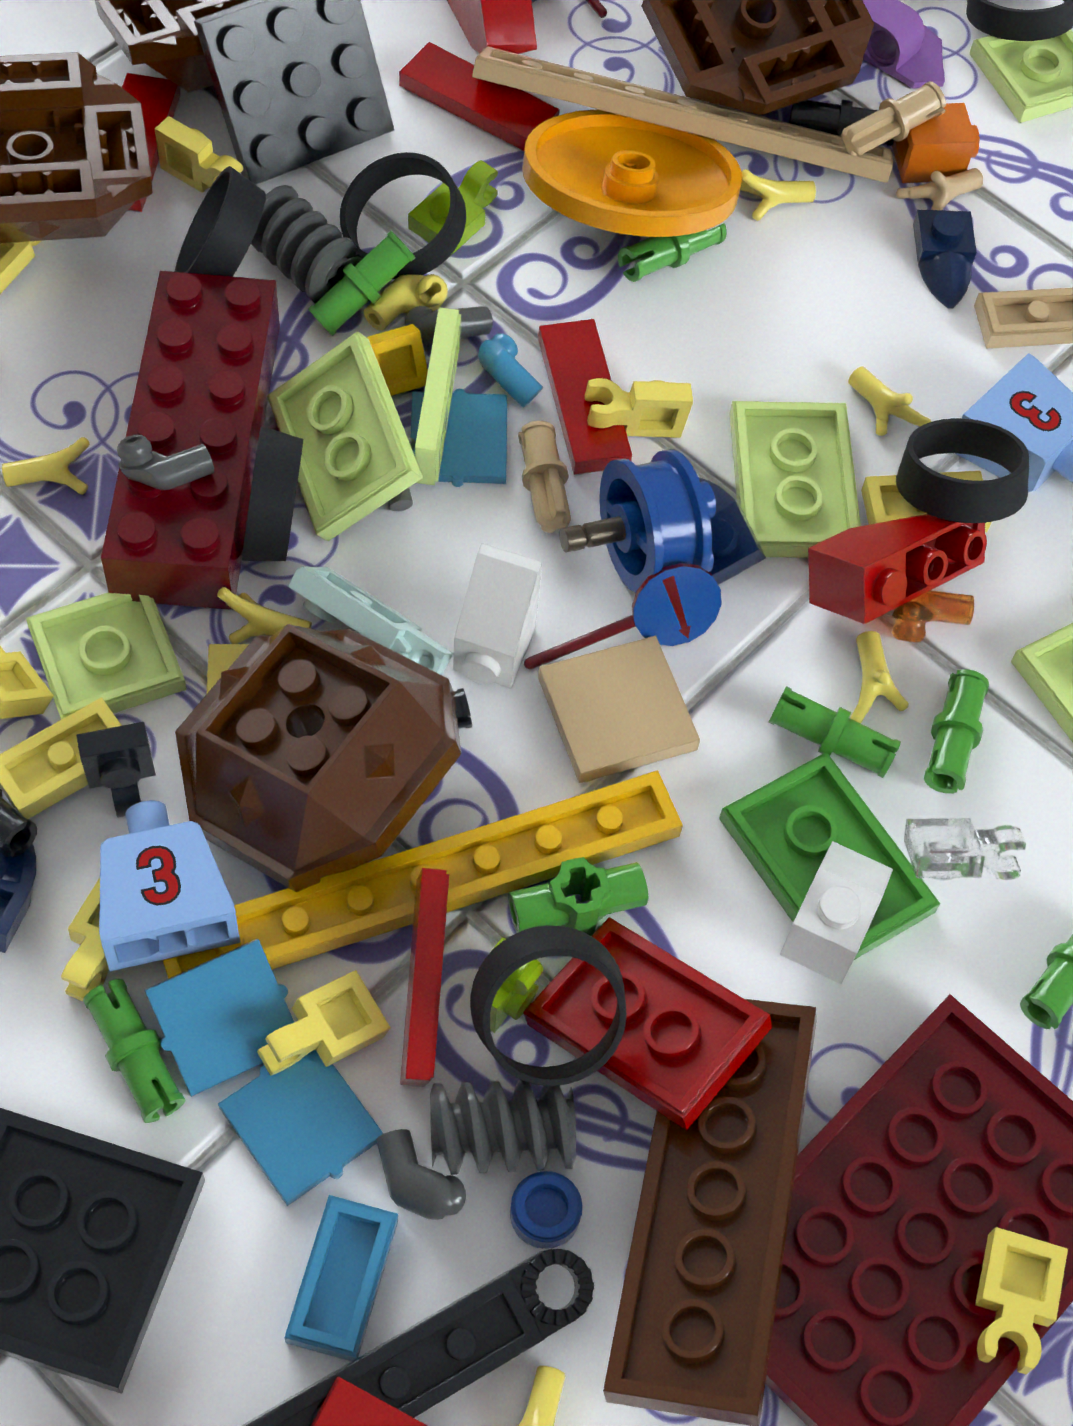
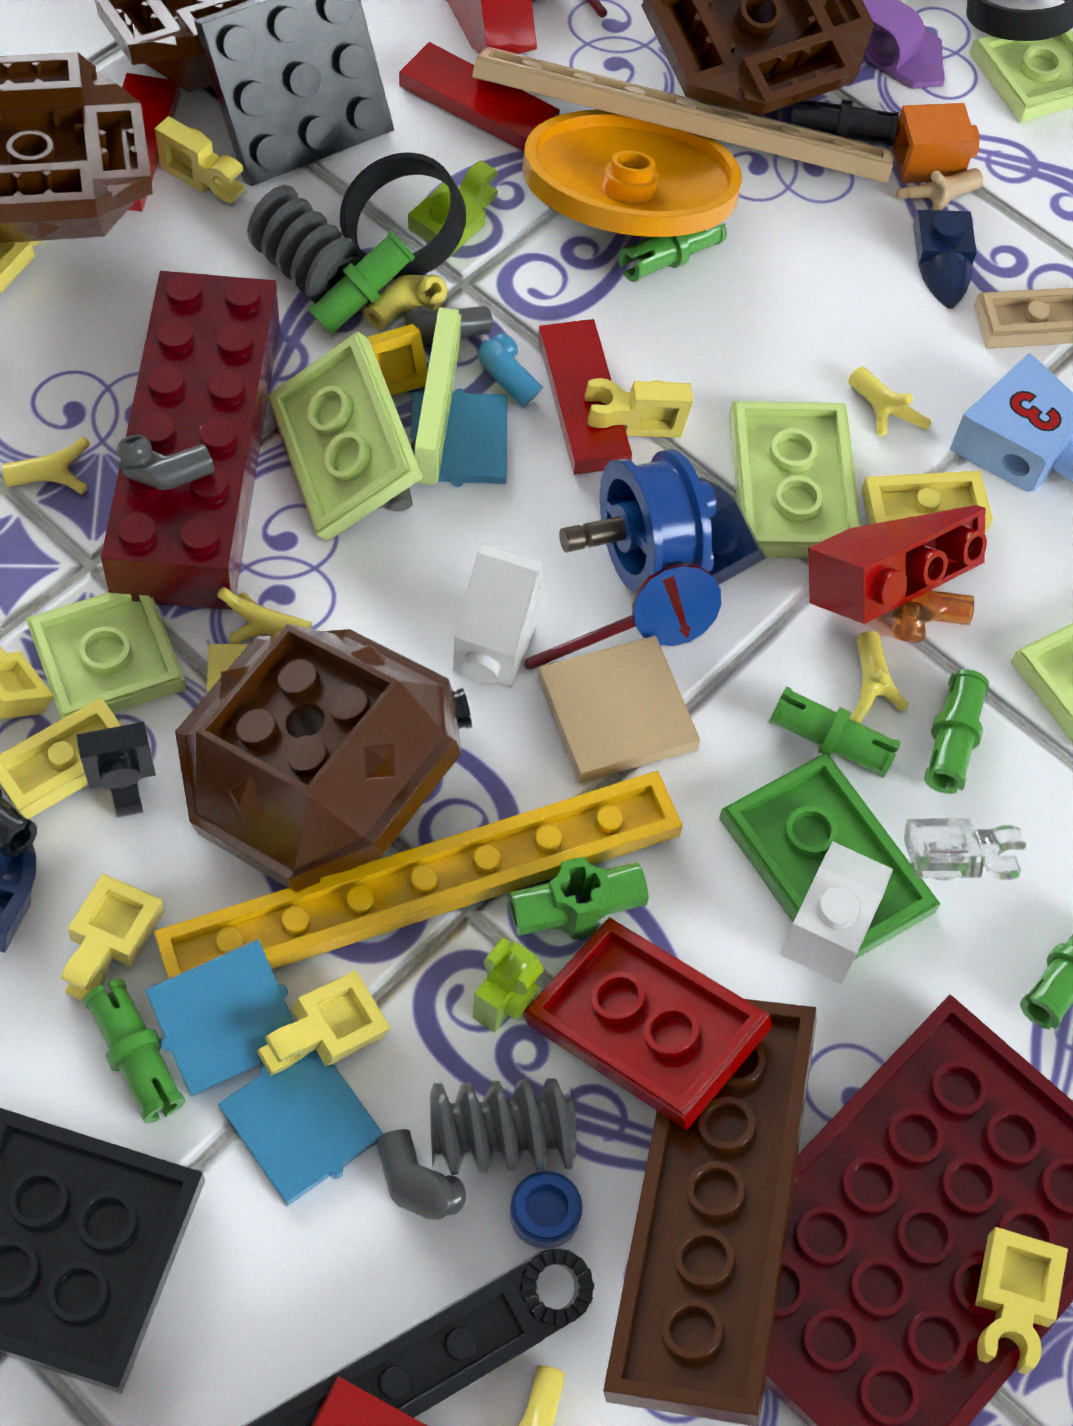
light blue torso [99,800,240,972] -> none
black tyre [175,166,266,277] -> none
black tyre [242,426,304,561] -> none
dark azure tile [284,1195,398,1361] -> none
light aqua hinge [288,566,453,675] -> none
red tile [400,868,450,1087] -> none
black tyre [470,925,627,1086] -> none
tan axle [518,421,571,533] -> none
light yellow bar [740,169,816,221] -> none
tan axle [841,81,946,156] -> none
black tyre [896,418,1029,523] -> none

